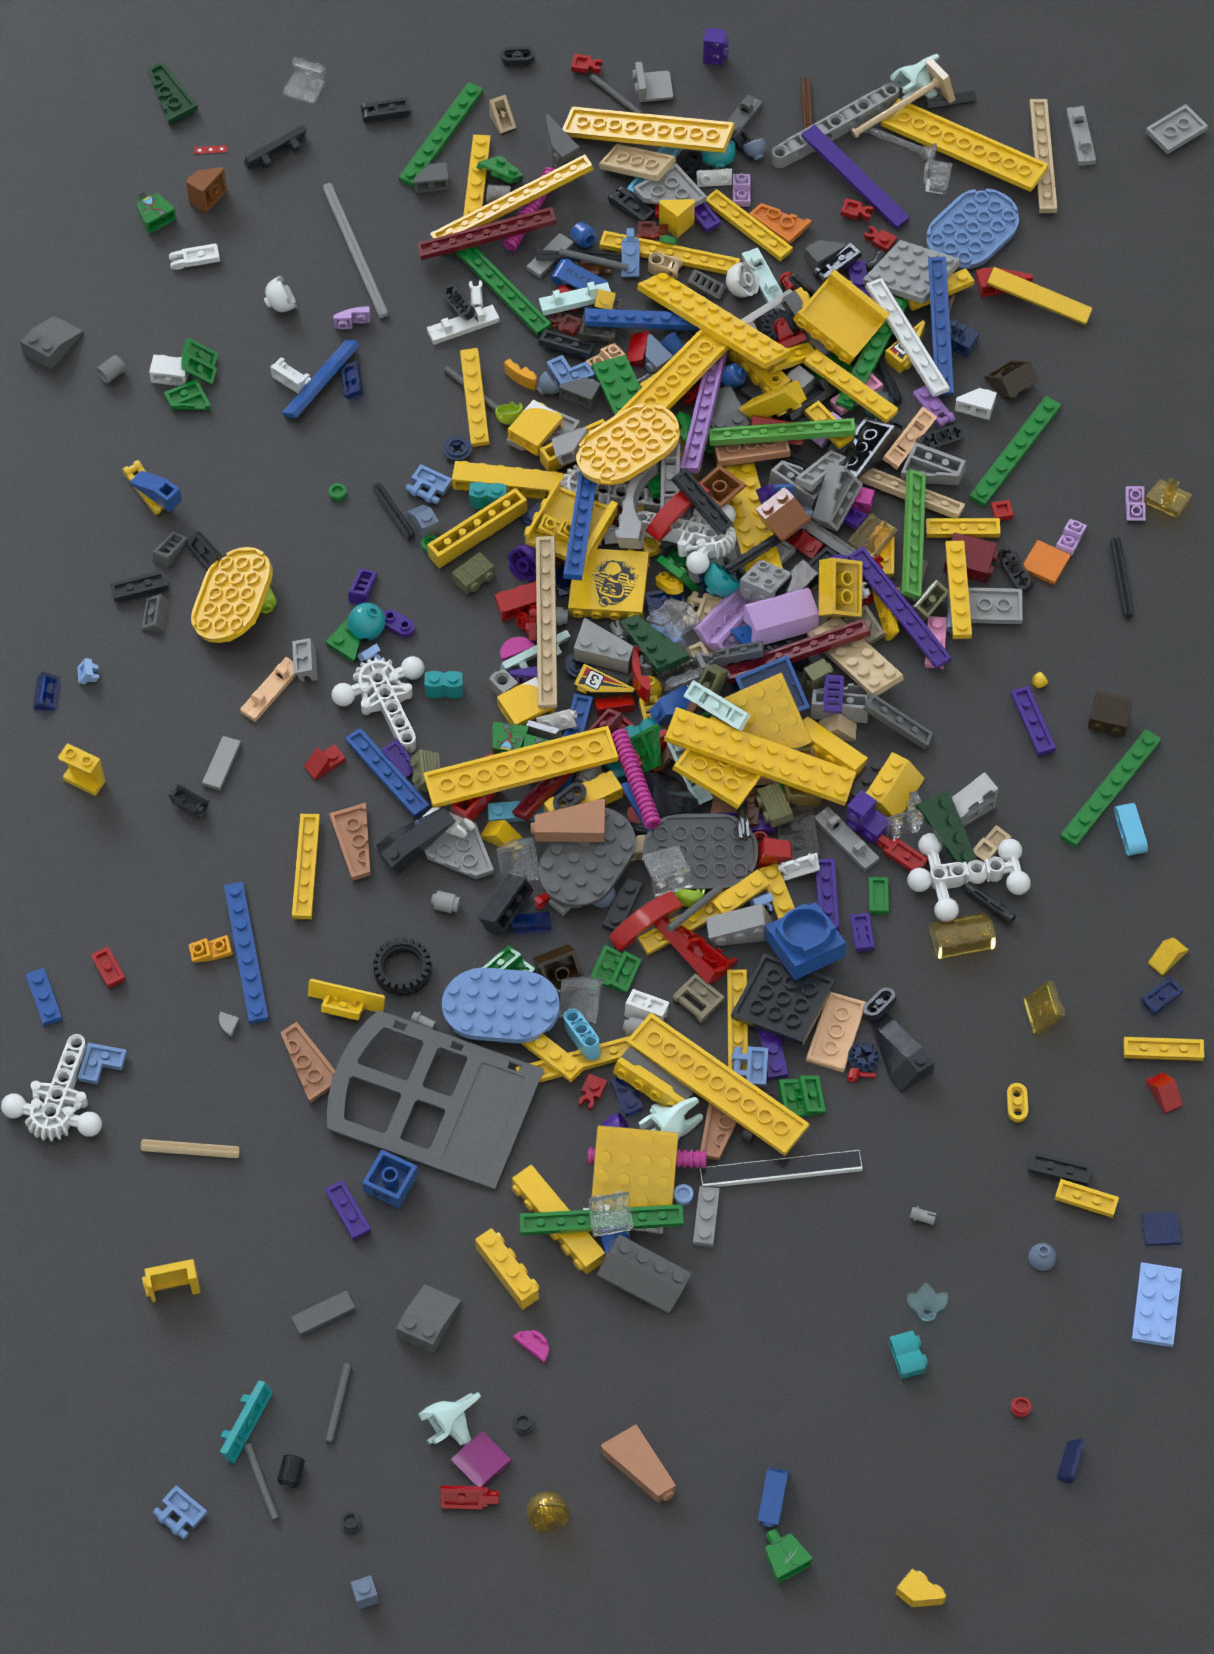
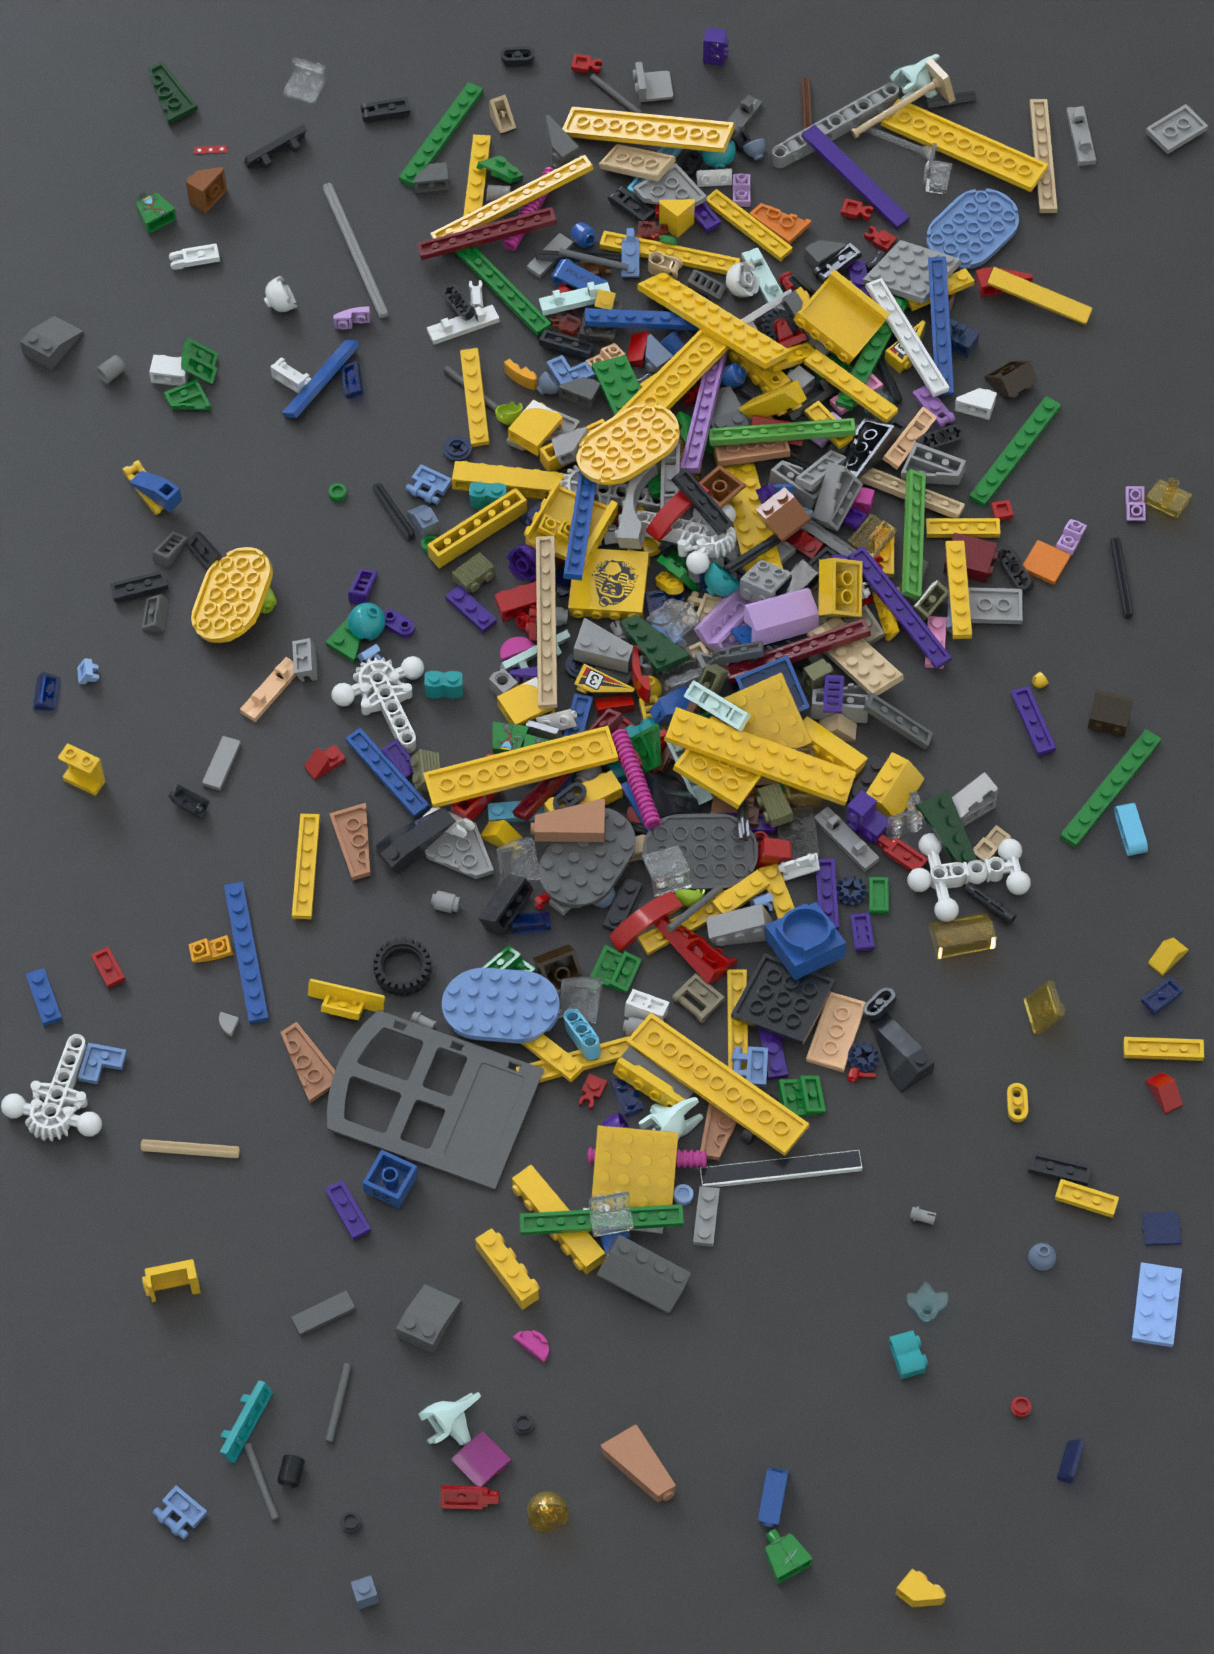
none -> dark purple plate [445,585,497,633]
none -> dark blue gear [836,876,867,905]

